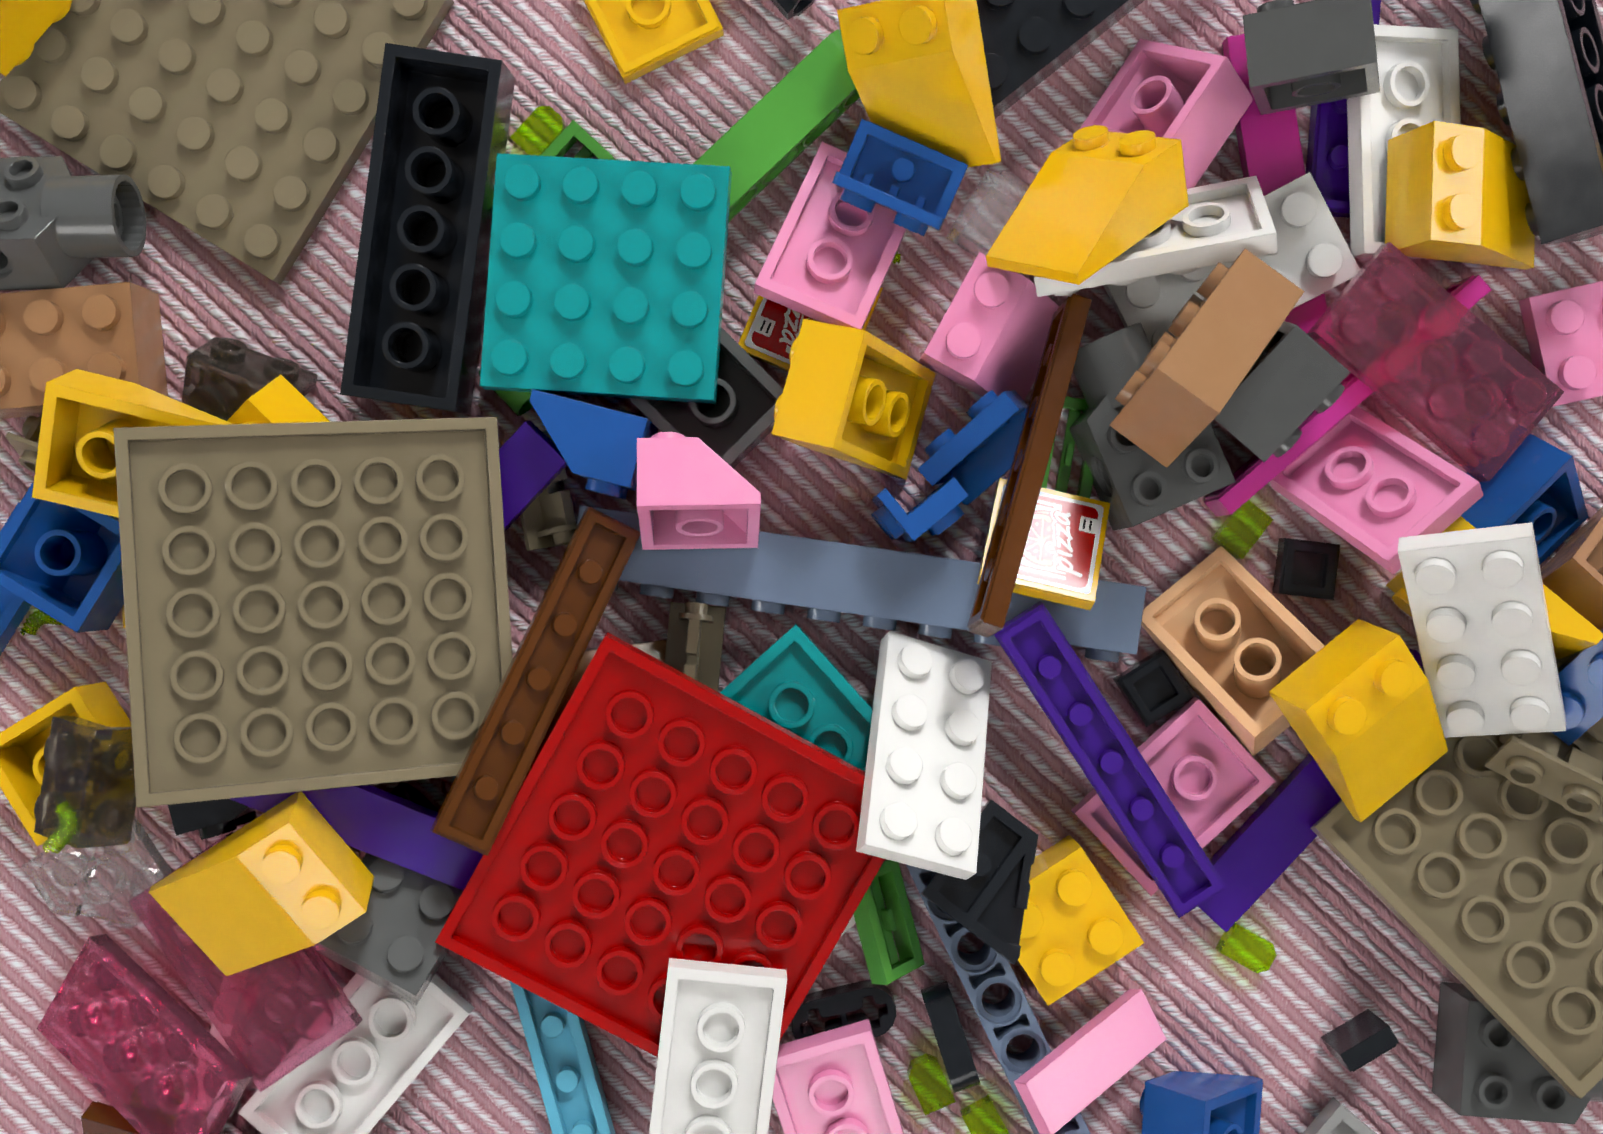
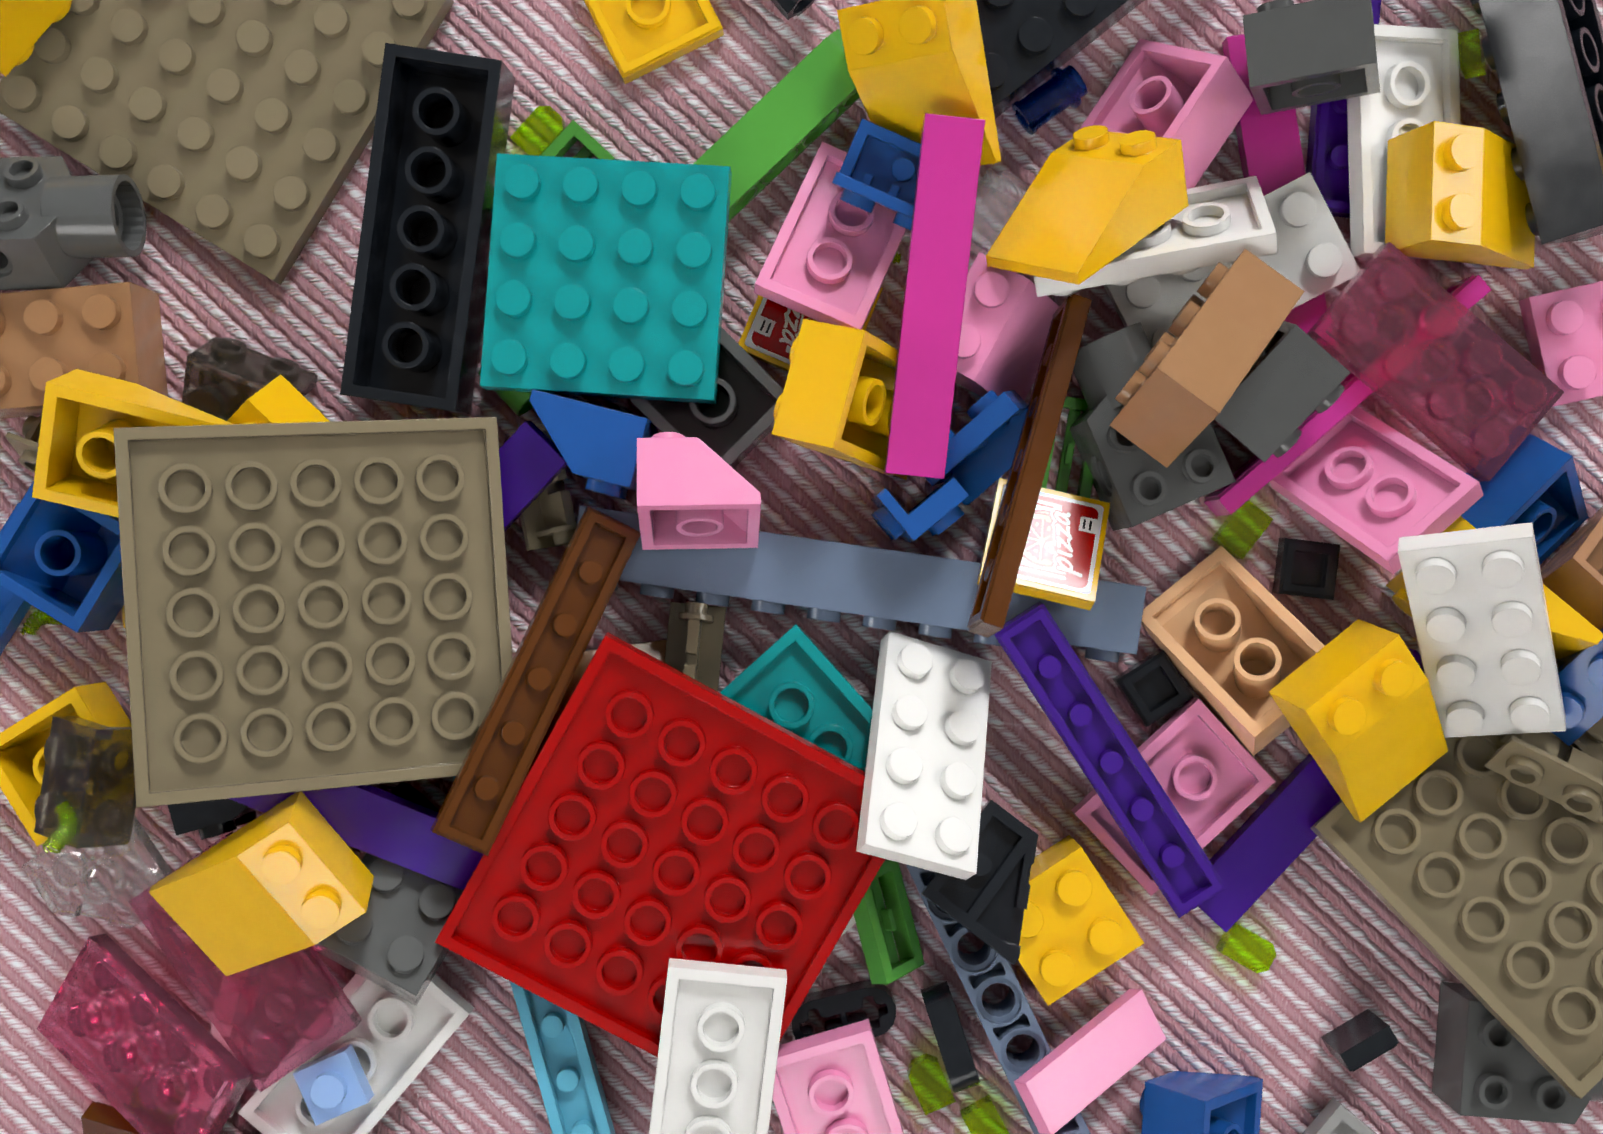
none -> light blue plate [293,1044,374,1126]
none -> dark pink tile [885,113,985,479]
none -> clear blue pin [1012,65,1088,135]
none -> clear neon green piece [1457,28,1486,79]

